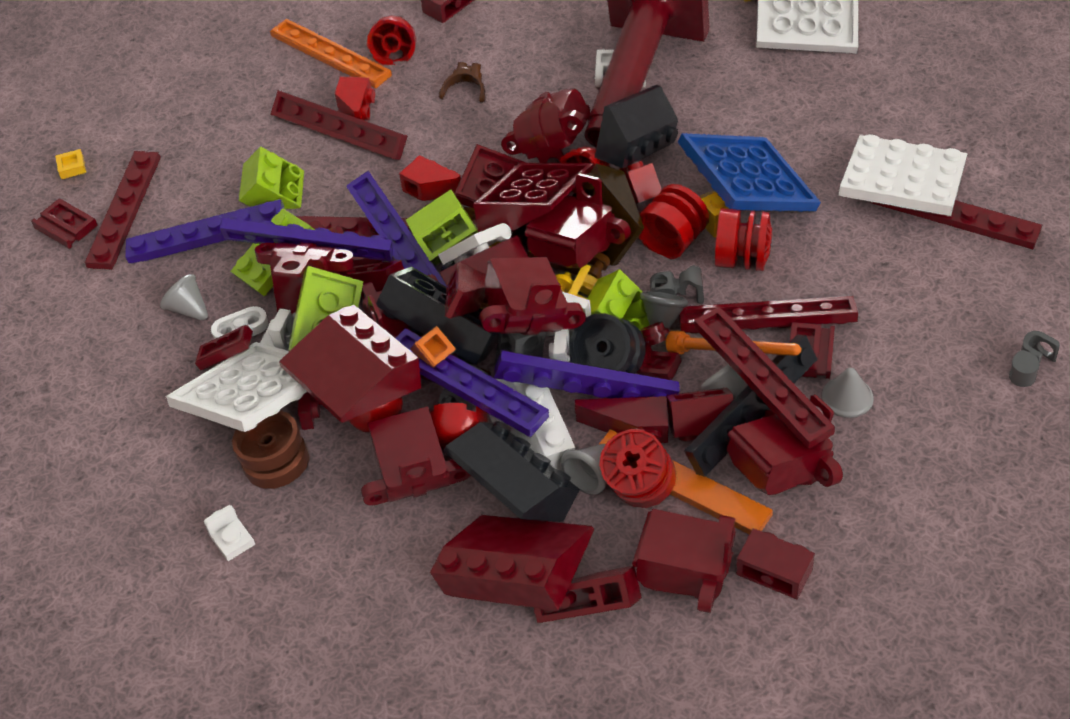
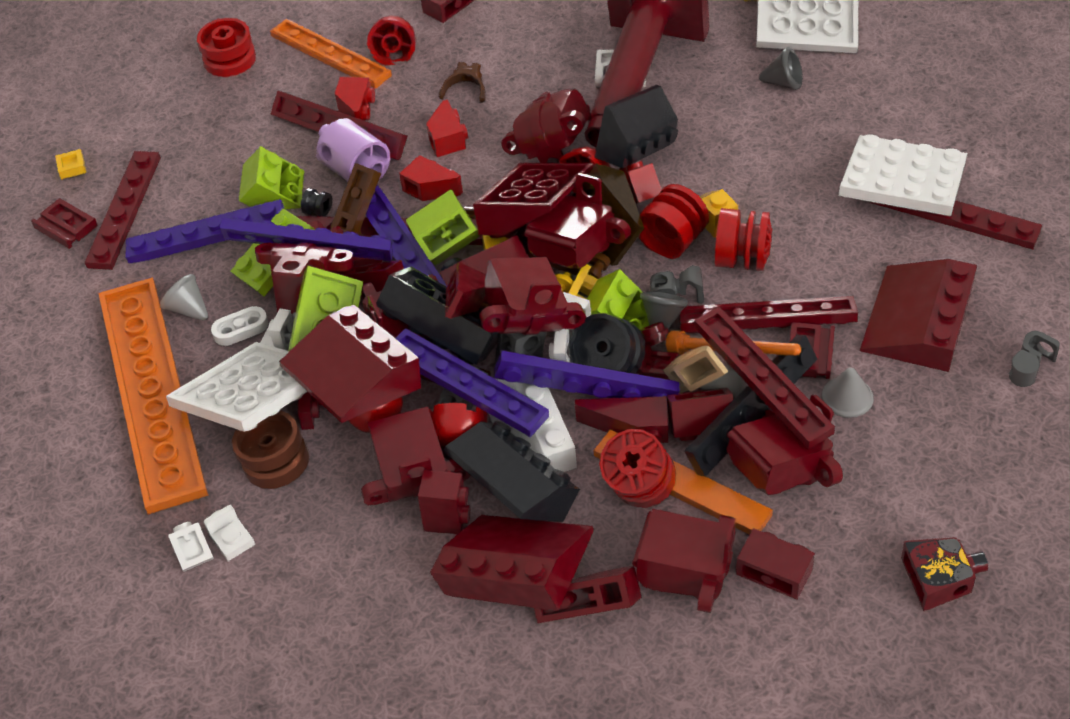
dark red plate [195,325,253,370] -> none
orange slope [410,326,456,368] -> none
white plate [438,223,512,265] -> none
dark red tile [454,144,526,209] -> none
light grey hat [561,444,606,495] -> none
blue plate [678,133,821,212] -> none
none -> orange plate [98,277,209,514]
none -> white bracket [168,522,214,572]
none -> red wheel [197,18,256,77]
none -> black wheel [301,188,333,216]
none -> lavender cylinder [316,119,390,182]
none -> reddish brown plate [330,163,381,236]
none -> dark red brick [418,470,471,534]
none -> red slope [426,99,468,157]
none -> tan slope [663,345,728,393]
none -> dark grey hat [759,47,803,90]
none -> dark red slope [860,259,977,372]
none -> torso [901,537,988,611]

